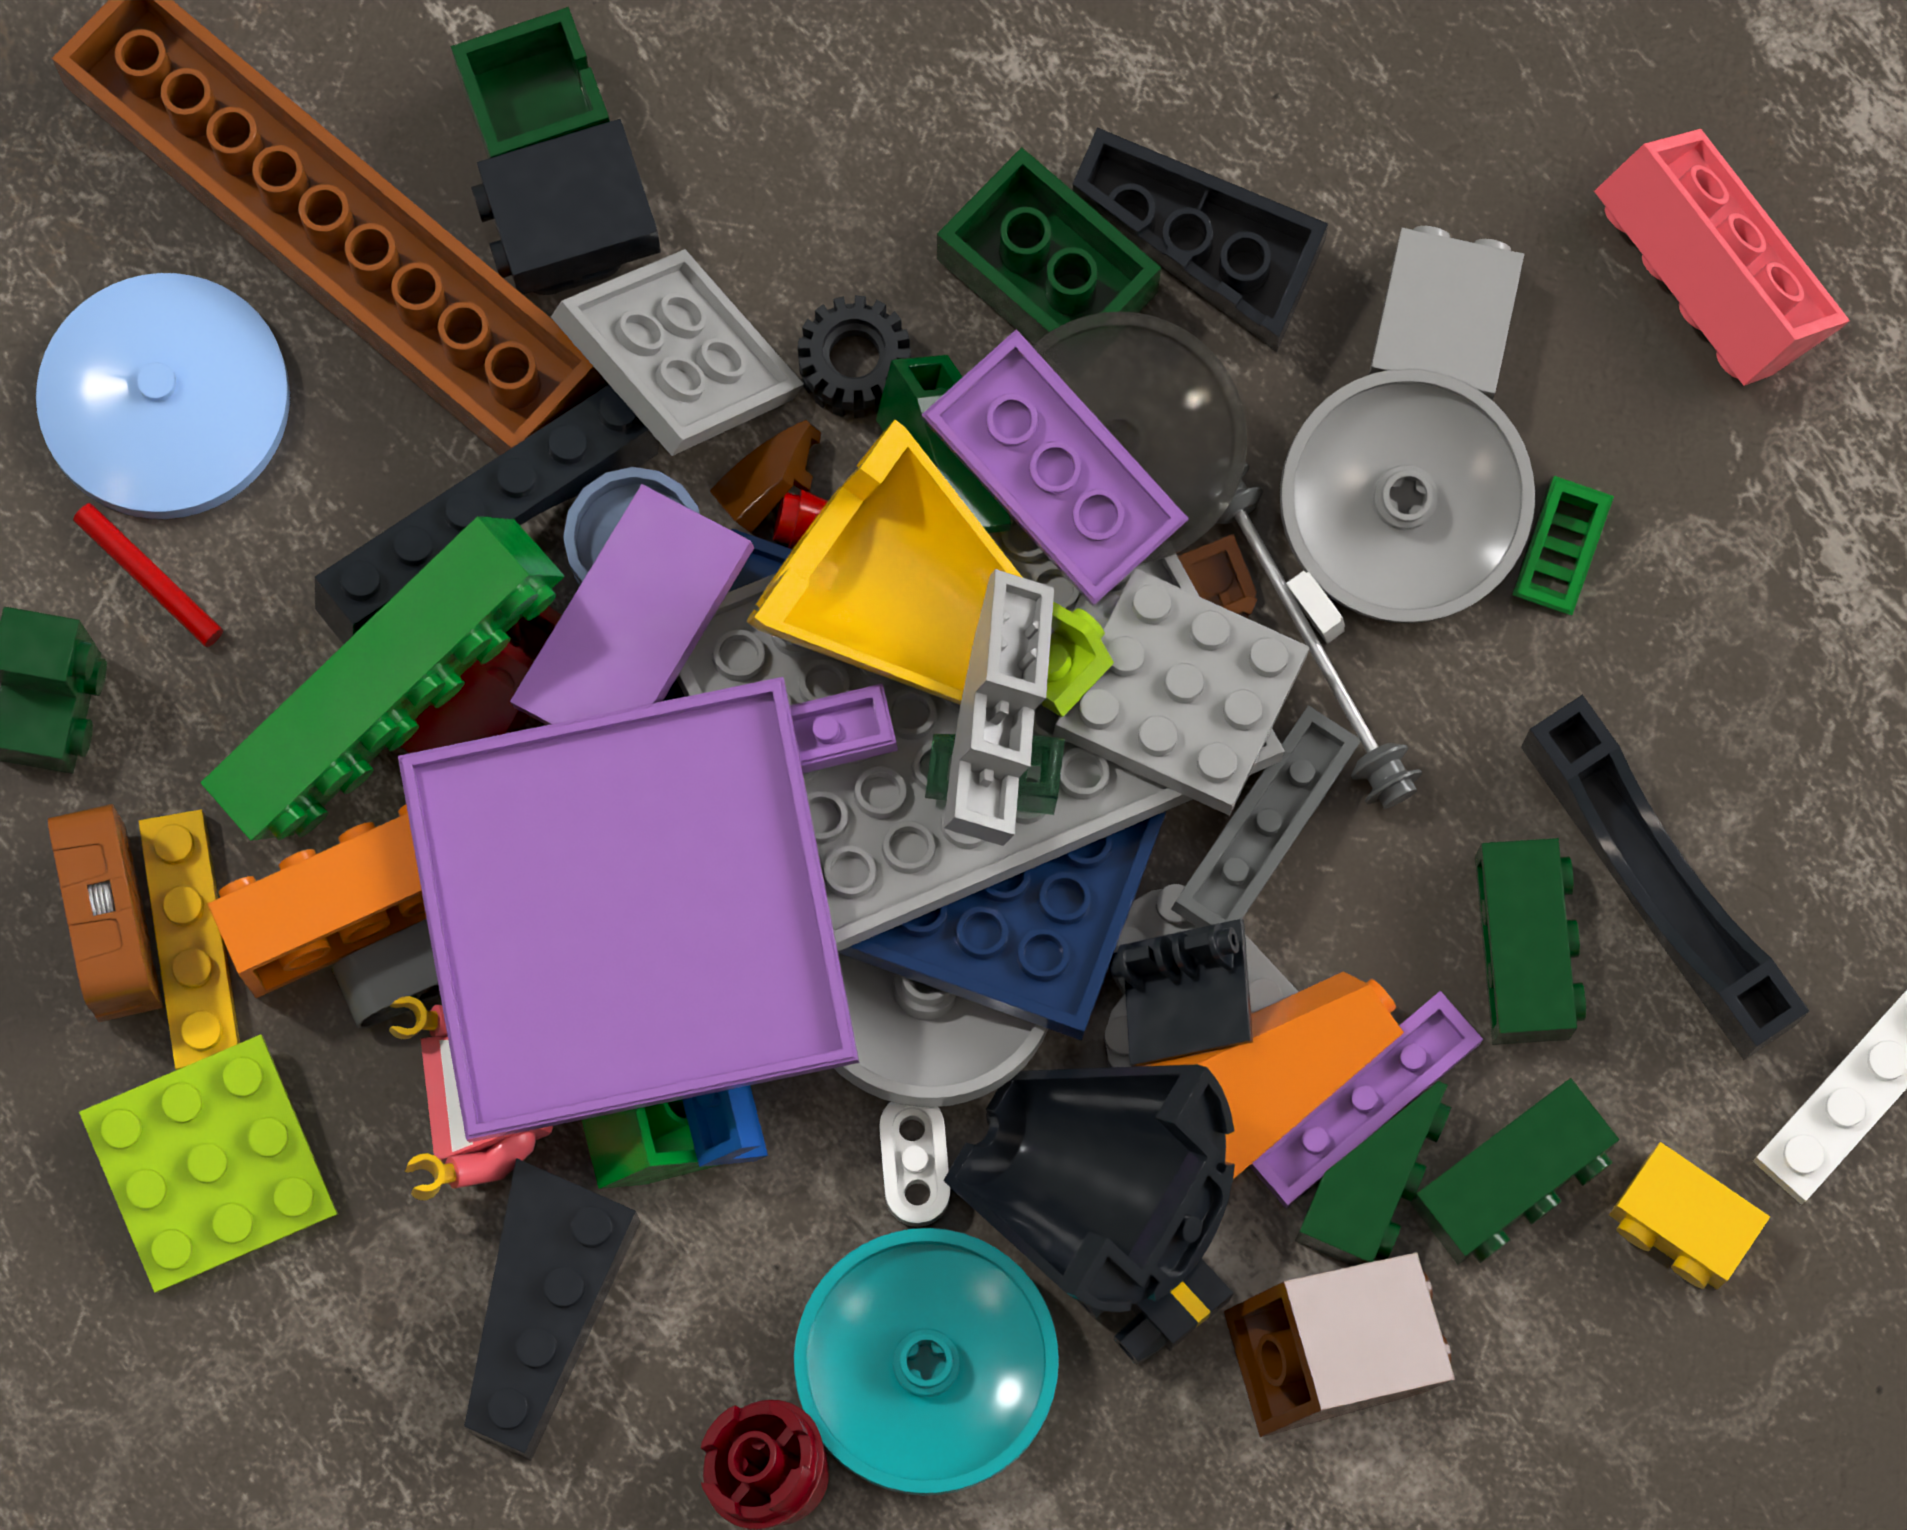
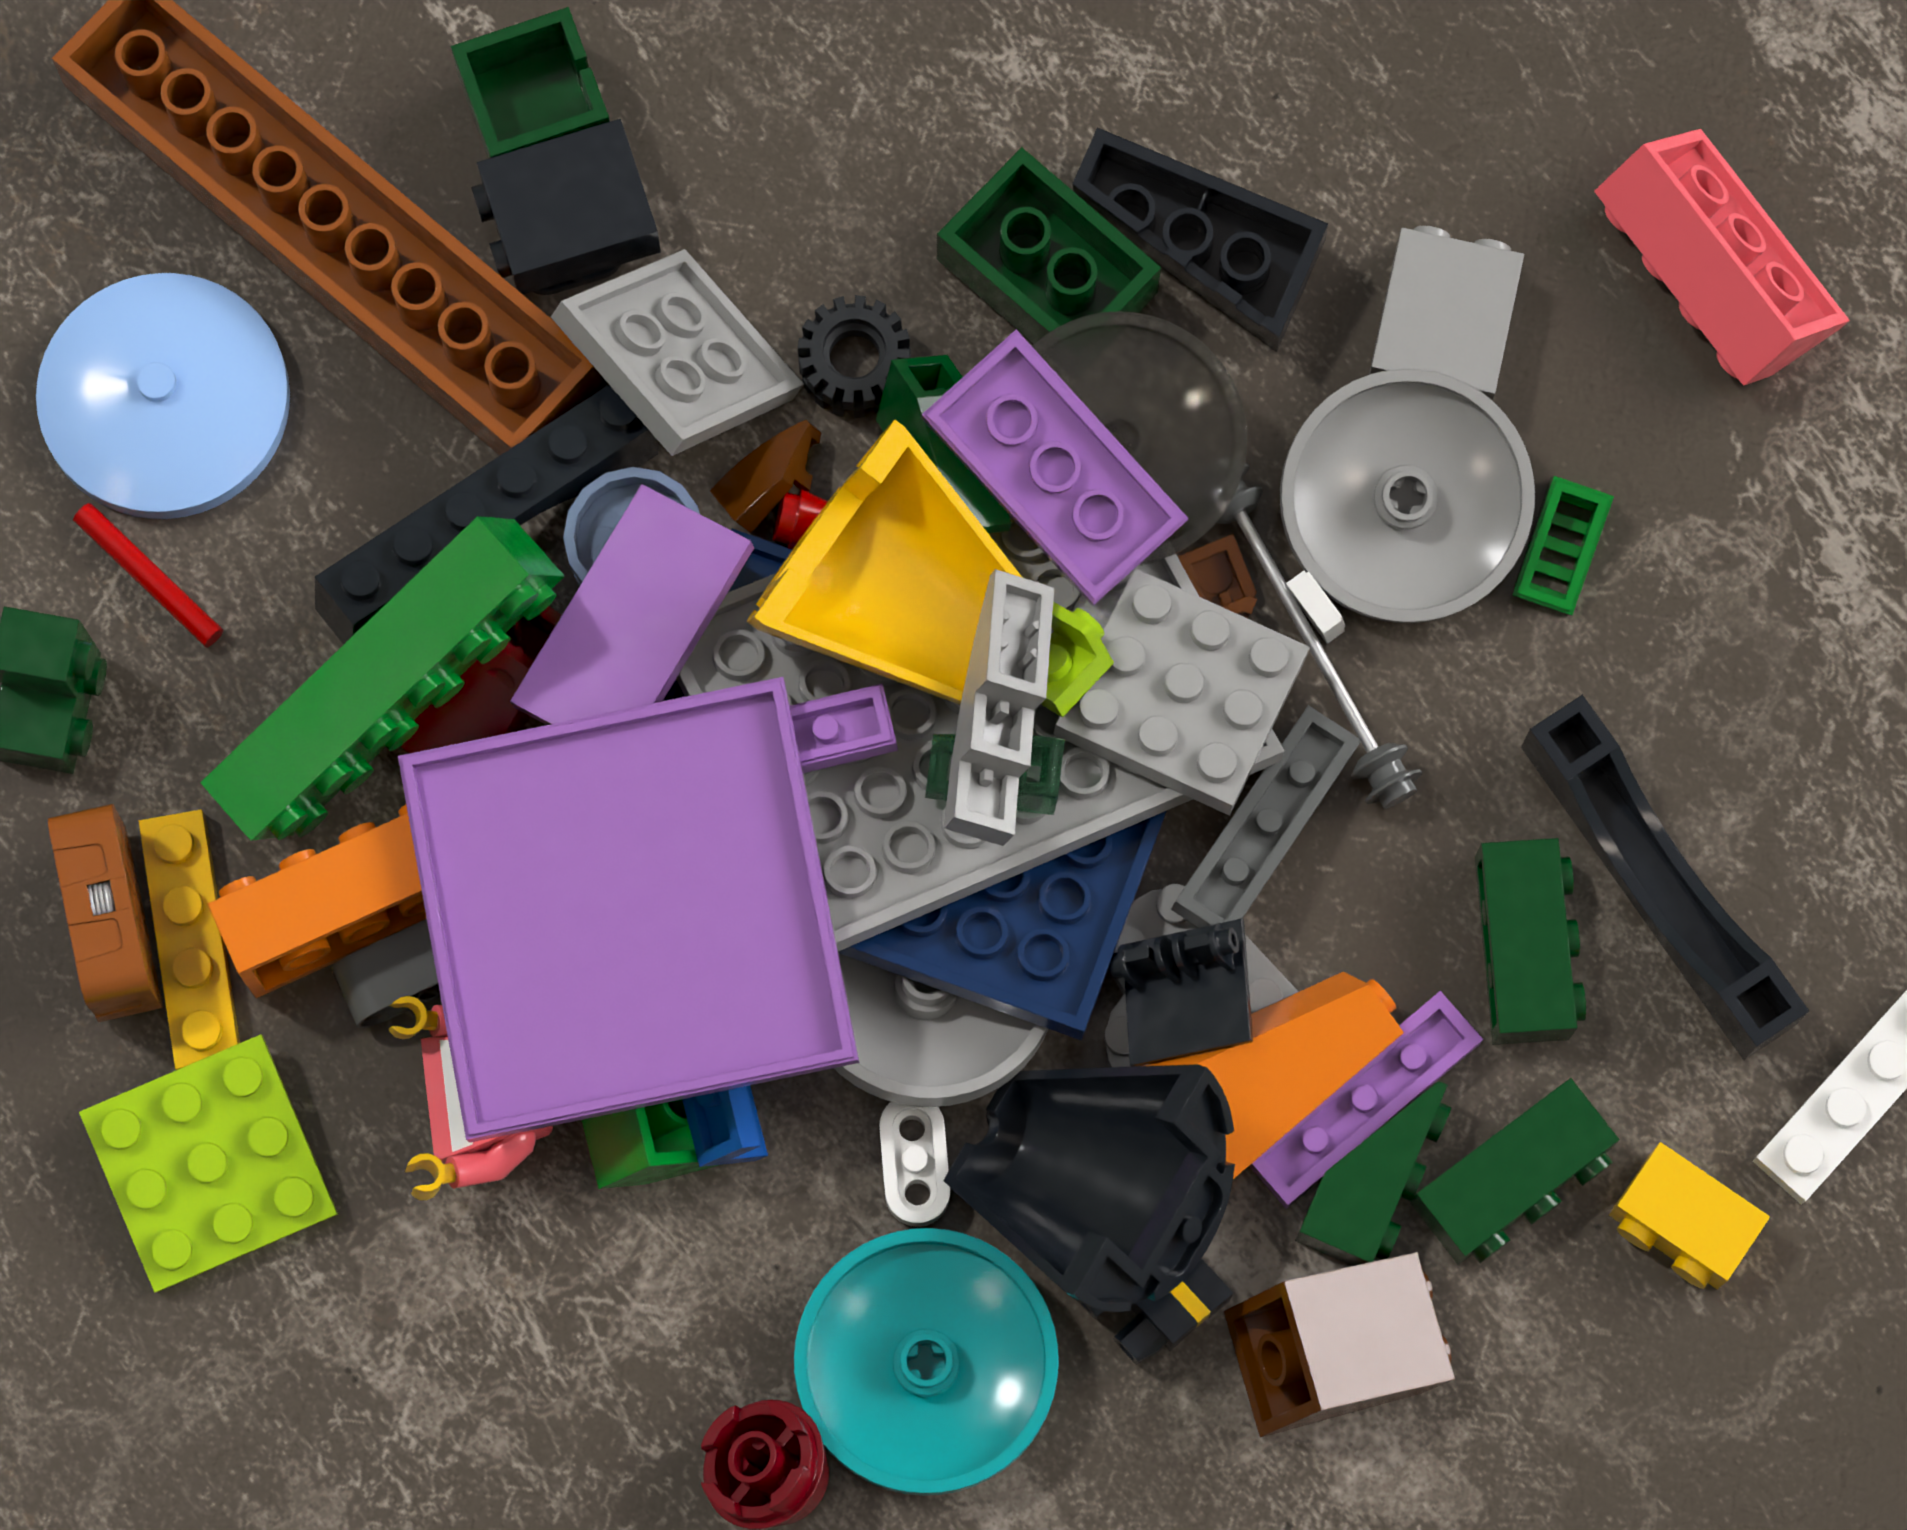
black wedge [464,1158,641,1461] -> none

